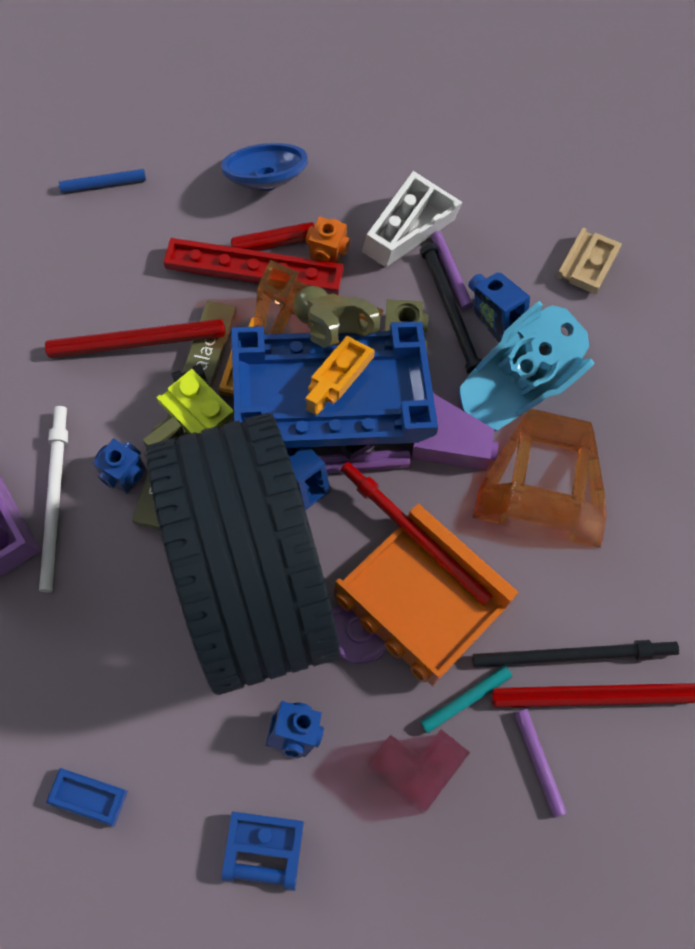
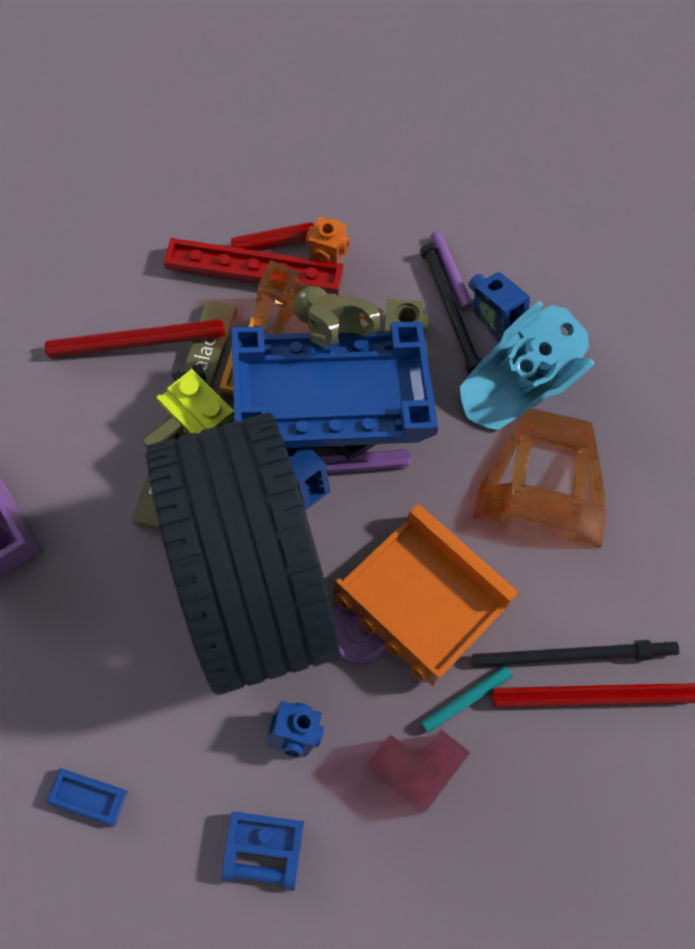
white bar [39,406,68,592] -> none
blue bar [59,169,146,193] -> none
blue brick [93,438,146,494] -> none
blue dish [221,143,308,191] -> none
light orange hinge [305,336,375,416] -> none
red bar [340,461,493,606] -> none
white wedge [361,171,463,267] -> none
medium lavender slope [412,393,498,471] -> none
medium lavender bar [514,709,567,818] -> none
tan plate [557,228,622,295] -> none

